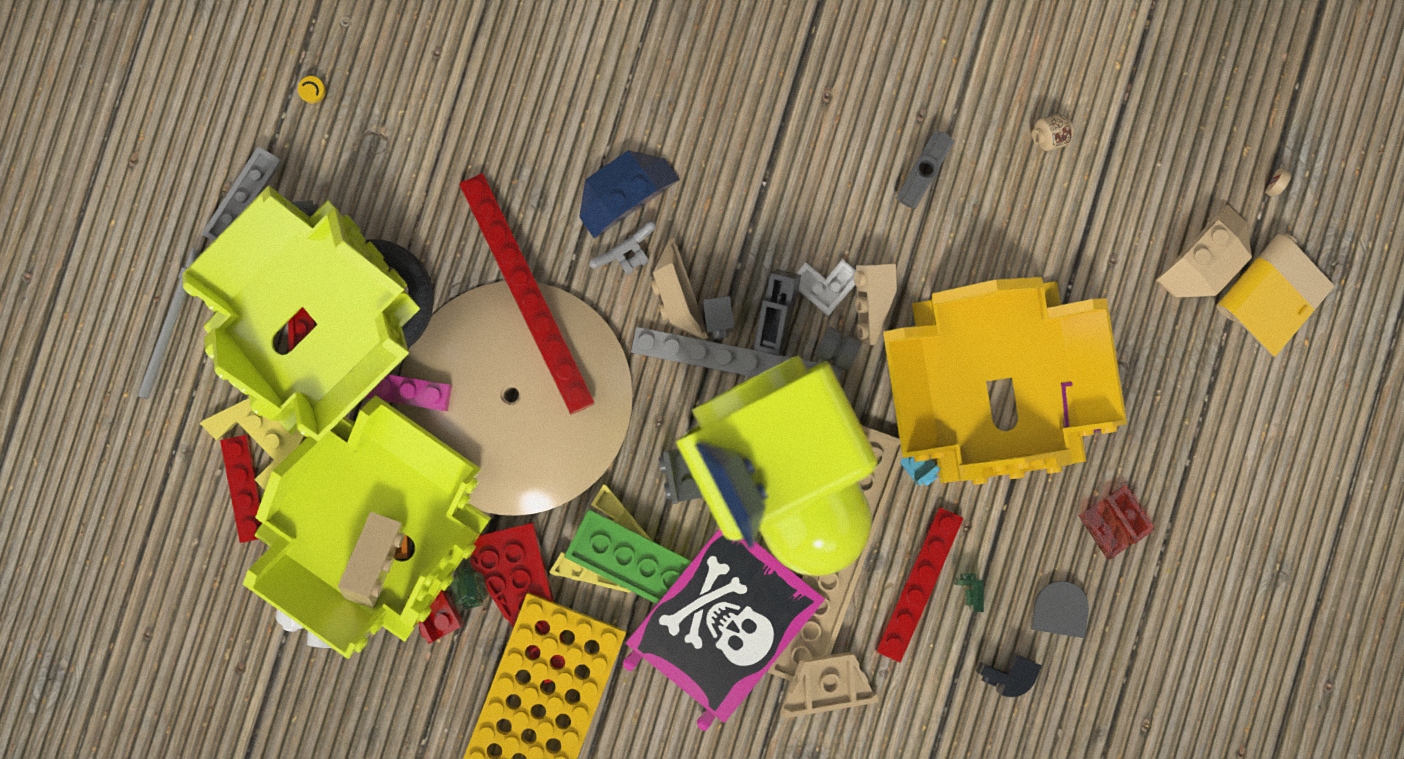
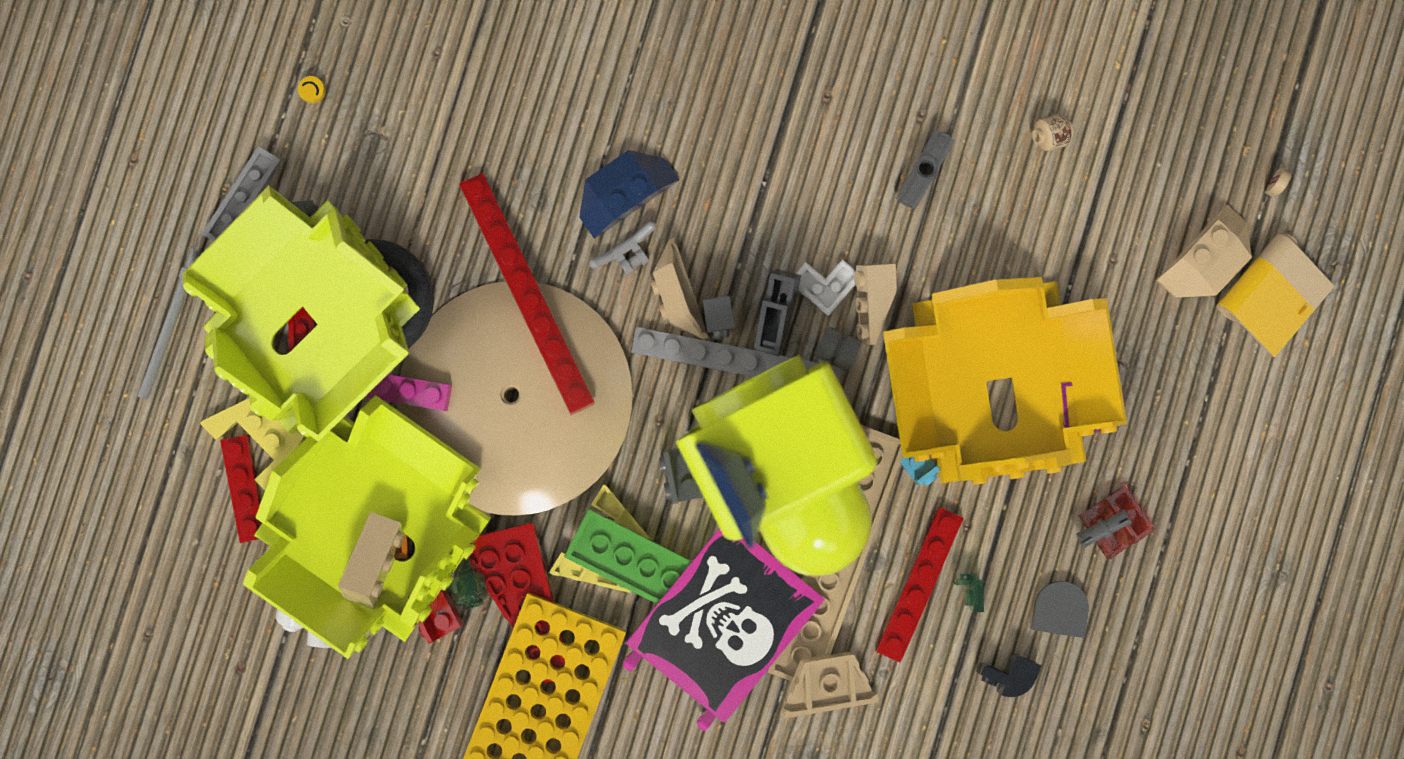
none -> dark grey pin [1076,509,1132,548]

